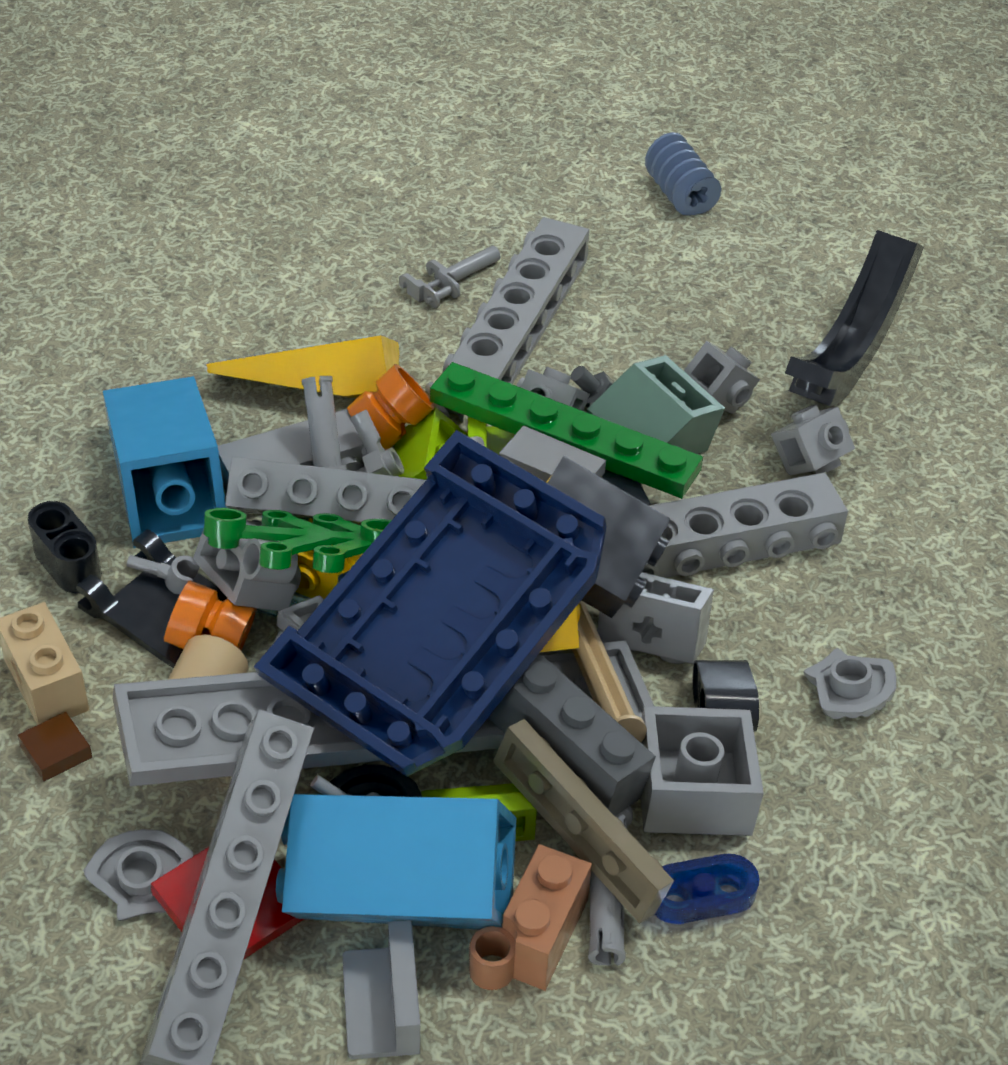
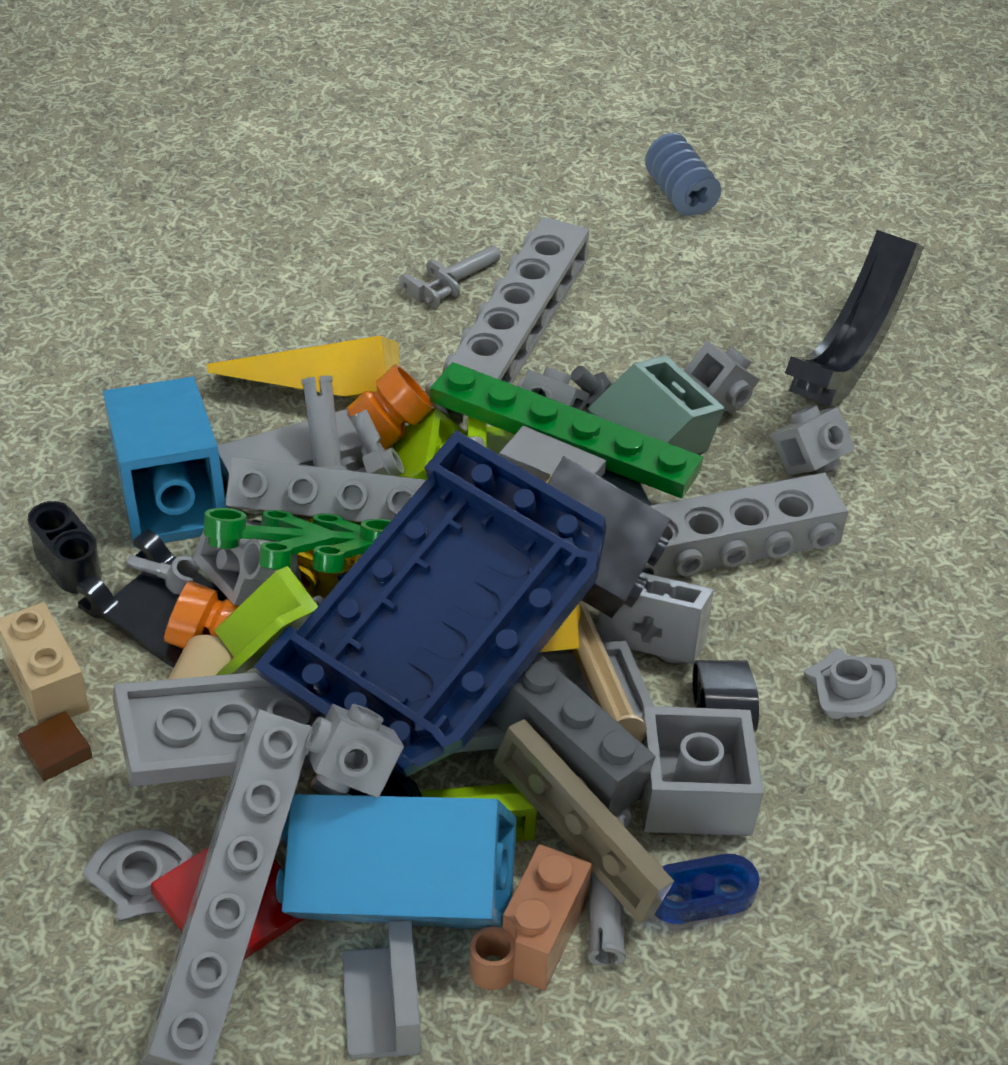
none -> lime panel [214,566,318,675]
none -> light grey brick [305,704,404,798]

